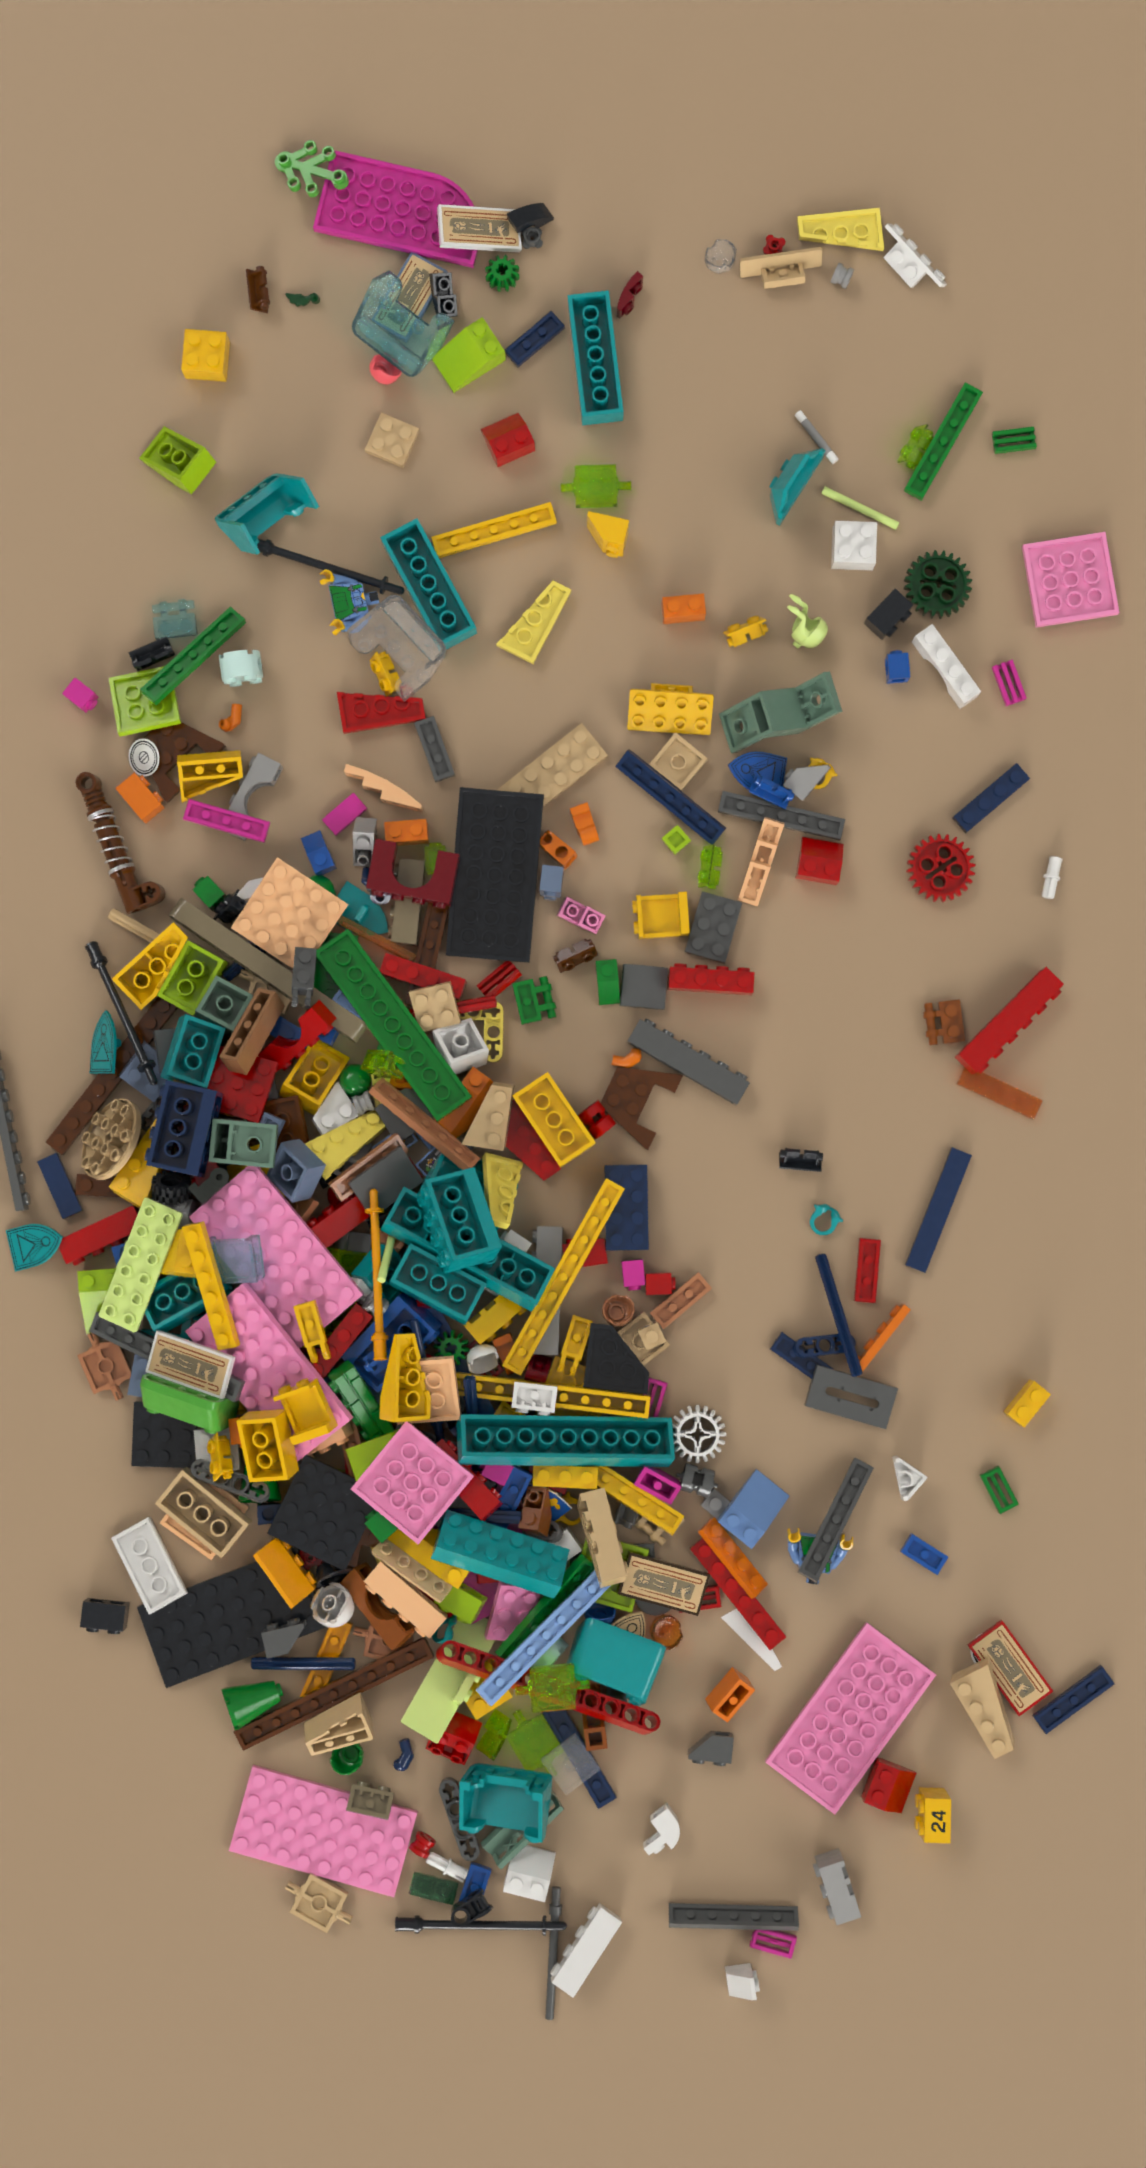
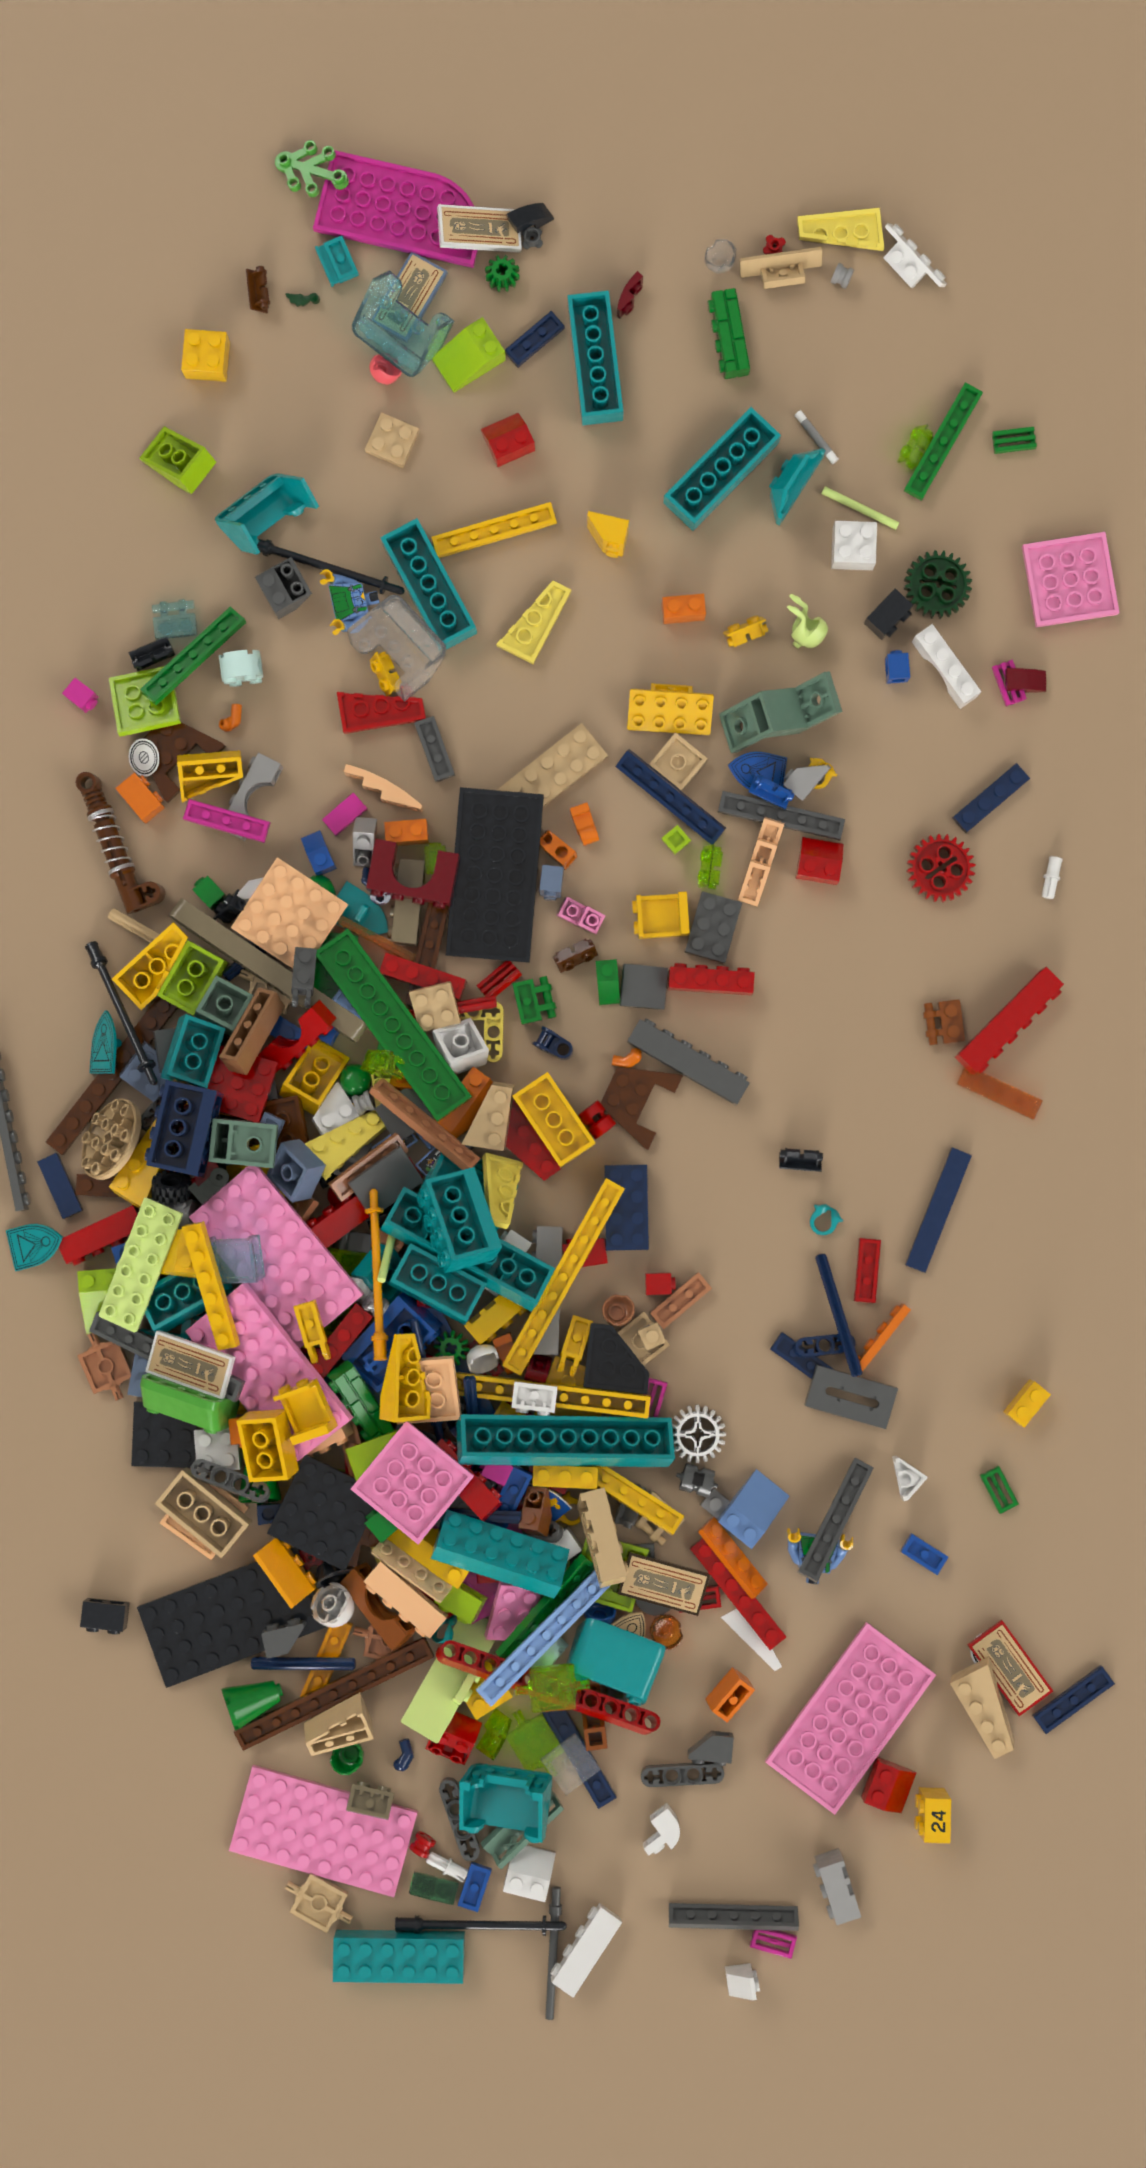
white tile [111,1517,188,1614] -> none
yellow hinge [207,1433,233,1482] -> none
black slope [429,272,458,318] -> none
black piece [451,1888,493,1928] -> none
clear neon green plate [561,464,631,508] -> none
dark pink brick [621,1259,645,1291] -> none
dark pink slope [634,1465,682,1505] -> none
none -> dark grey slope [255,557,312,620]
none -> teal plate [315,235,359,287]
none -> teal brick [333,1930,465,1984]
none -> dark blue piece [532,1026,573,1060]
none -> dark grey beam [641,1762,724,1787]
none -> teal brick [663,407,781,531]
none -> green brick [707,288,750,379]
none -> dark red slope [1005,668,1046,693]

